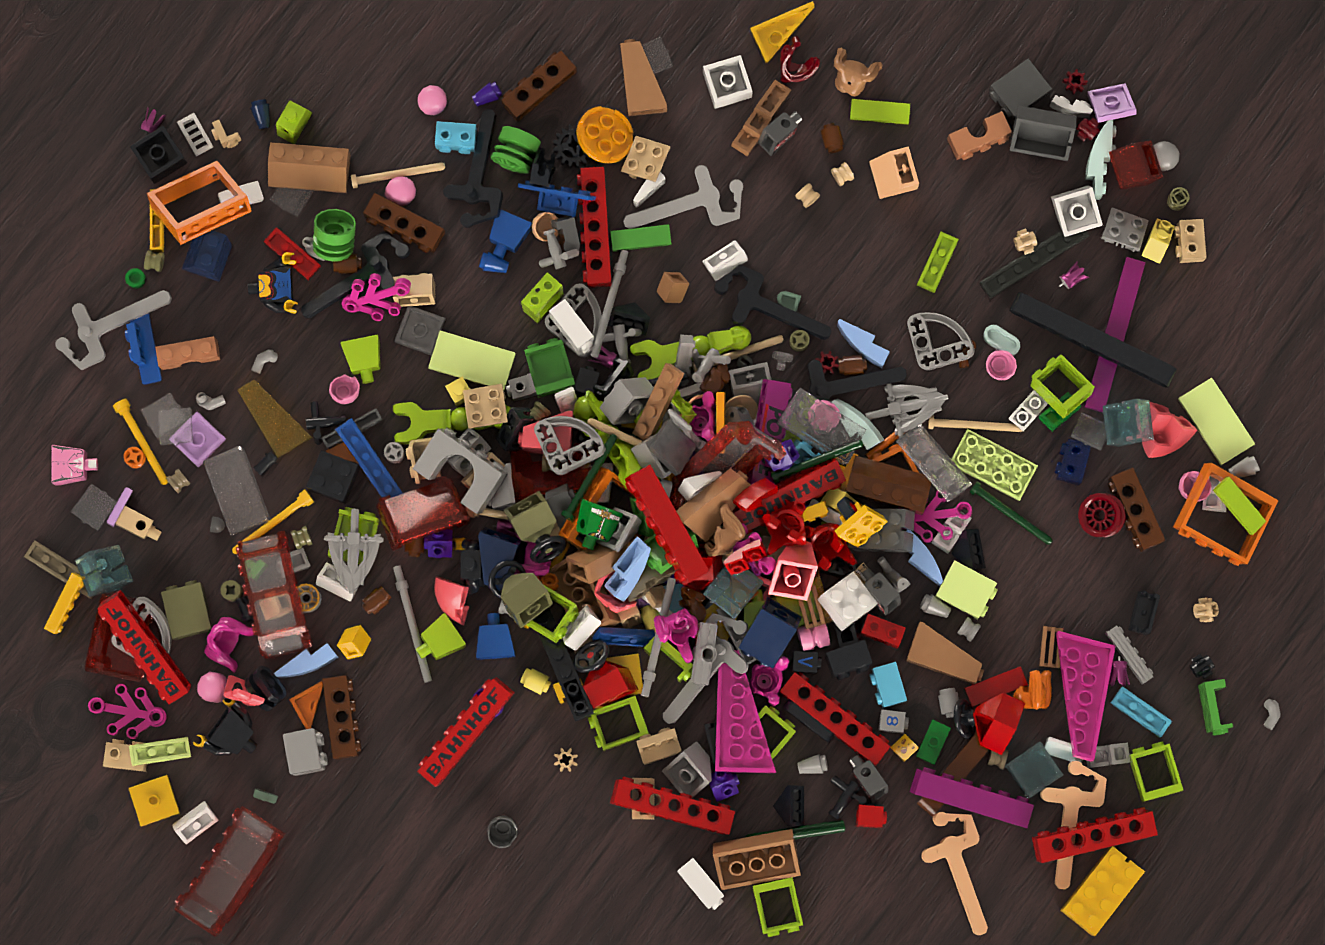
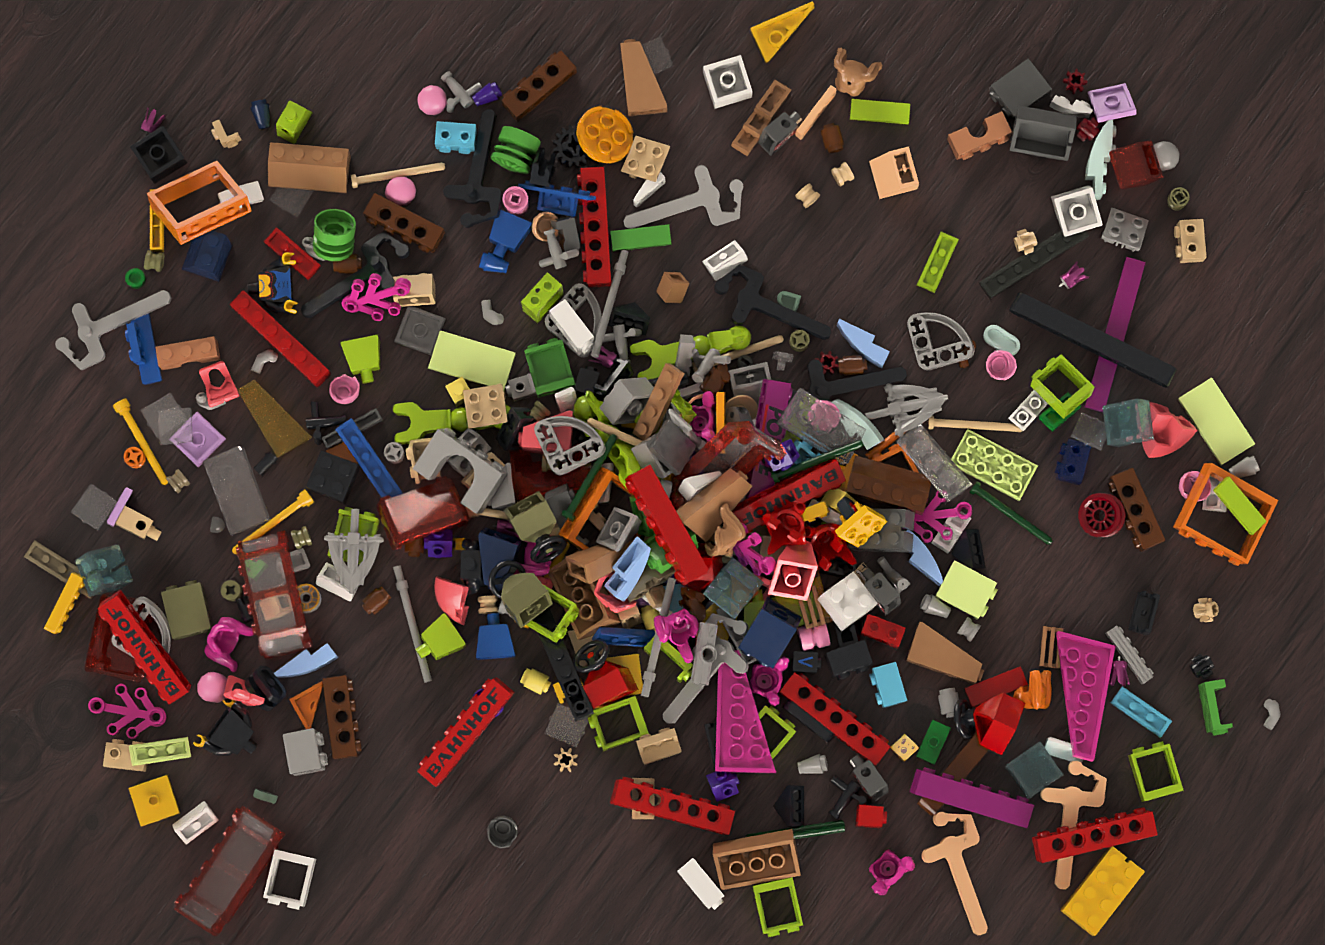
bright pink torso [52,445,98,486] -> none
white slope [177,113,213,157] -> none
yellow panel [337,625,371,659] -> none
orange plate [540,573,559,591] -> none
white slope [563,605,601,651] -> none
green torso [576,499,623,550] -> none
light grey slope [662,741,712,799] -> none
red slope [724,539,768,575] -> none
red slope [733,478,778,512] -> none
dark red helmet [780,36,820,83] -> none
light grey brick [878,710,909,734] -> none
dark tan wheel [987,749,1008,769] -> none
light grey slope [1086,742,1131,768] -> none
light yellow slope [1142,218,1174,263] -> none
none -> coral piece [199,361,239,407]
none -> red brick [230,290,331,388]
none -> white window [263,850,316,910]
none -> light grey piece [441,71,482,113]
none -> tan wheel [478,596,498,614]
none -> light grey arm [481,300,504,325]
none -> bright pink wheel [503,186,529,217]
none -> clear piece [544,703,588,748]
none -> light nougat tile [795,85,837,140]
none -> dark pink hair [869,849,915,895]

